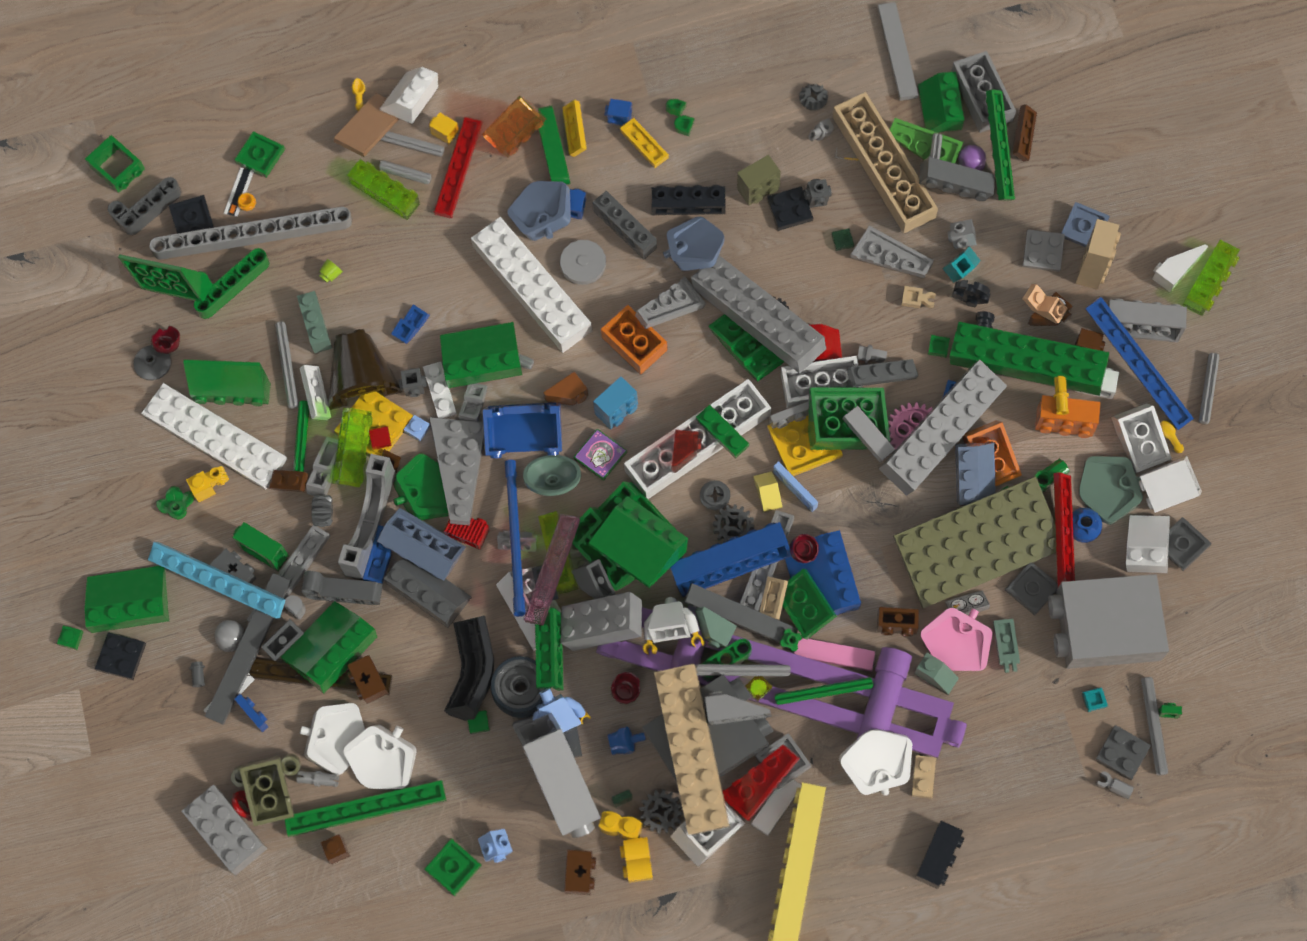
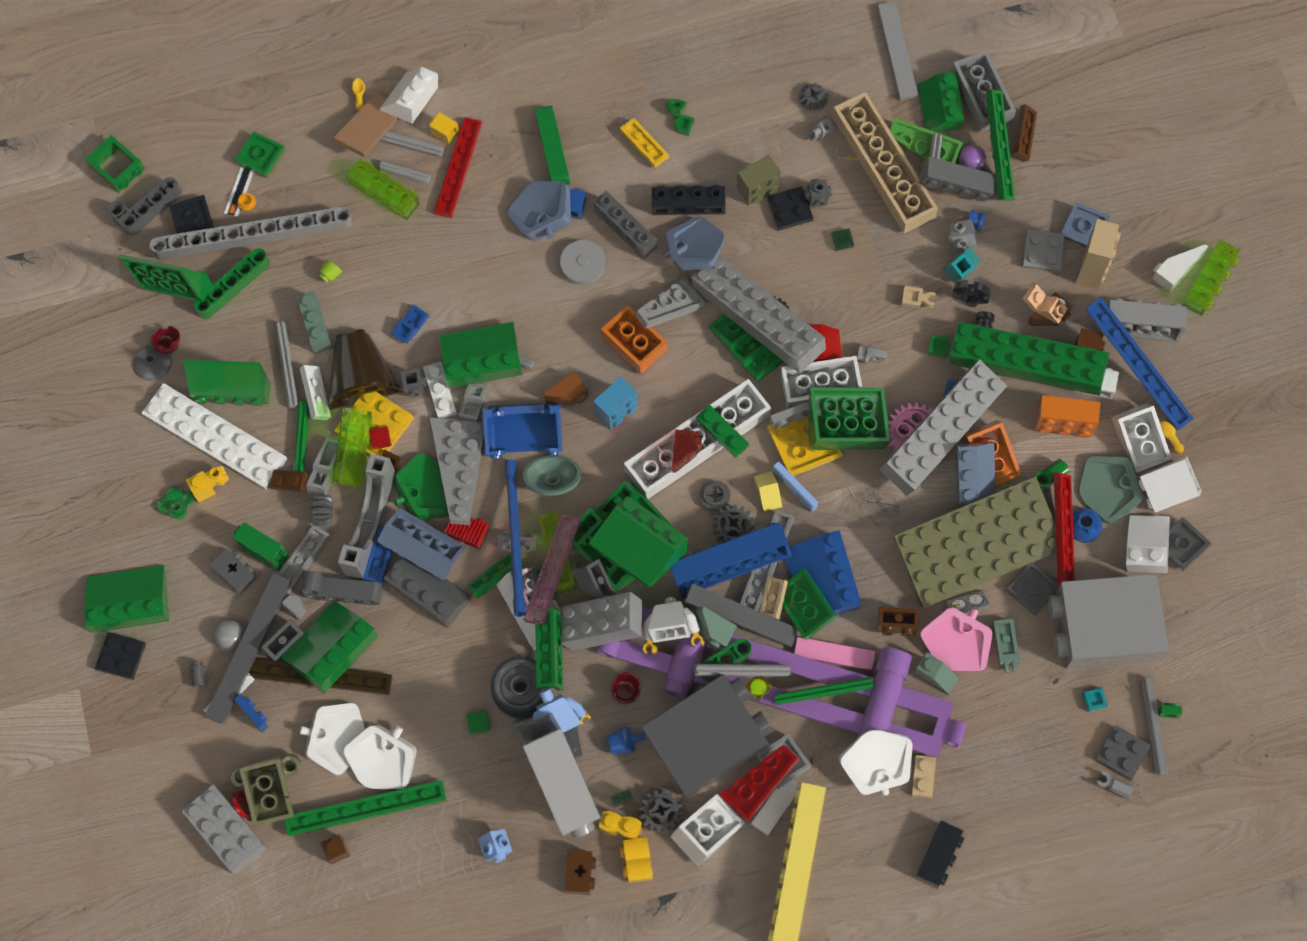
green plate [57,625,83,650] -> none
medium azure plate [148,542,286,618] -> none
light grey pin [297,770,339,787] -> none
reddish brown brick [347,655,388,704] -> none
light blue plate [404,415,431,441] -> none
green tile [424,838,482,896] -> none
black piece [444,616,494,721] -> none
white brick [471,217,592,353] -> none
clear orange slope [481,96,546,157] -> none
yellow plate [562,100,587,157] -> none
tile [574,429,627,481] -> none
blue brick [605,99,632,125] -> none
tan brick [654,664,730,835] -> none
light grey slope [705,692,771,725] -> none
green plate [780,629,802,652] -> none
dark red hair [790,534,819,563] -> none
light grey tile [842,406,896,462] -> none
dark grey plate [847,359,918,387] -> none
light grey wing [850,226,934,278] -> none
yellow axle [1053,376,1069,415] -> none
light grey axle [1199,353,1220,424] -> none
none -> green plate [467,552,524,599]
none -> blue wheel [969,209,986,231]

